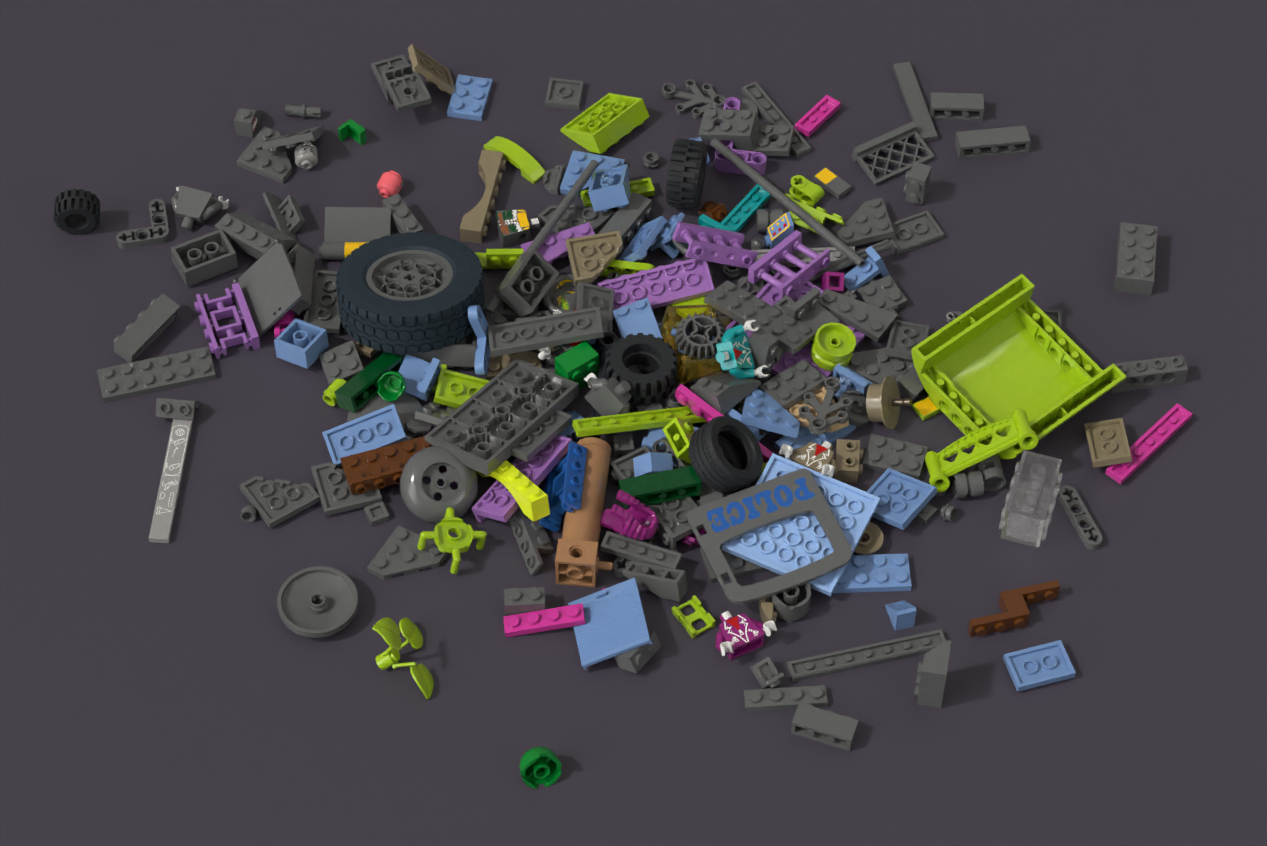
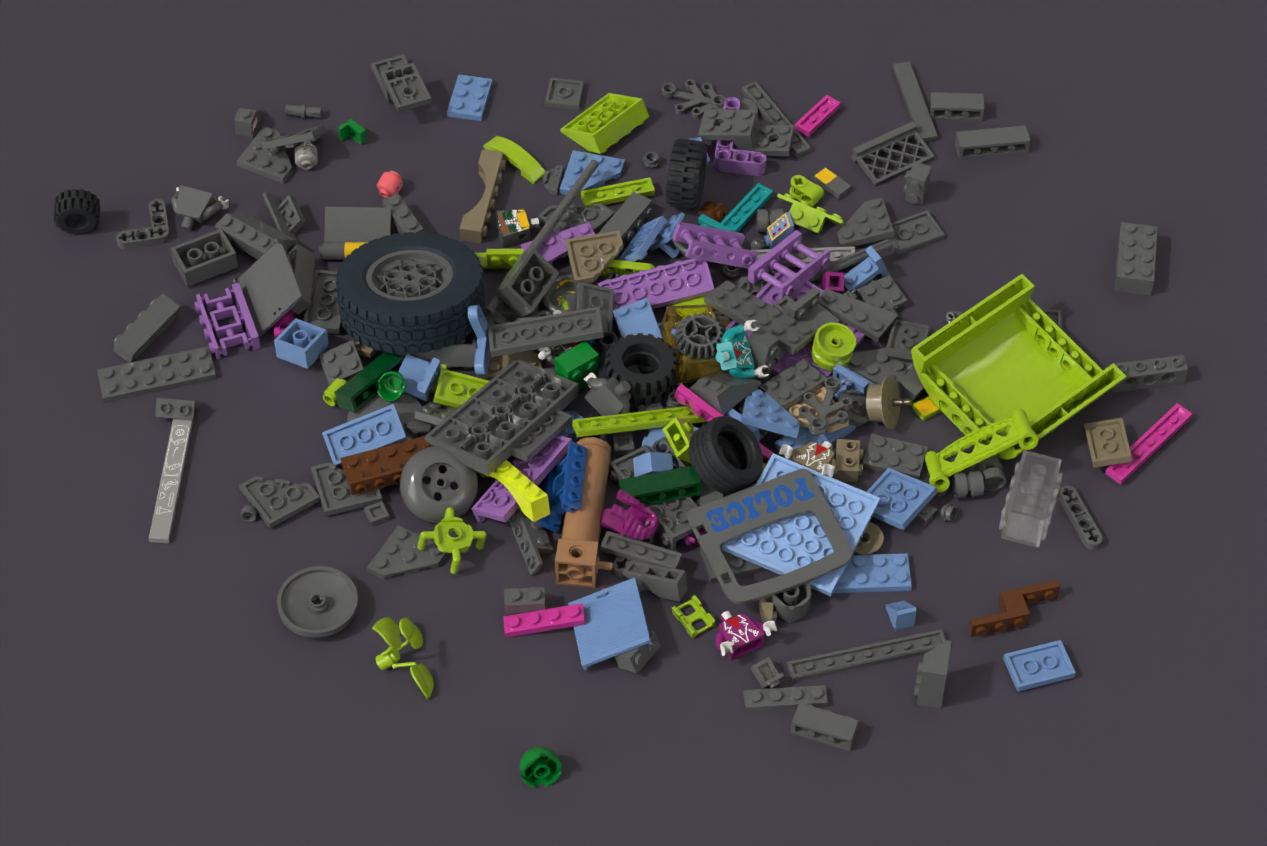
dark tan plate [407,44,455,95] -> none
medium blue slope [588,164,630,212] -> none
dark grey piece [710,138,865,267] -> none

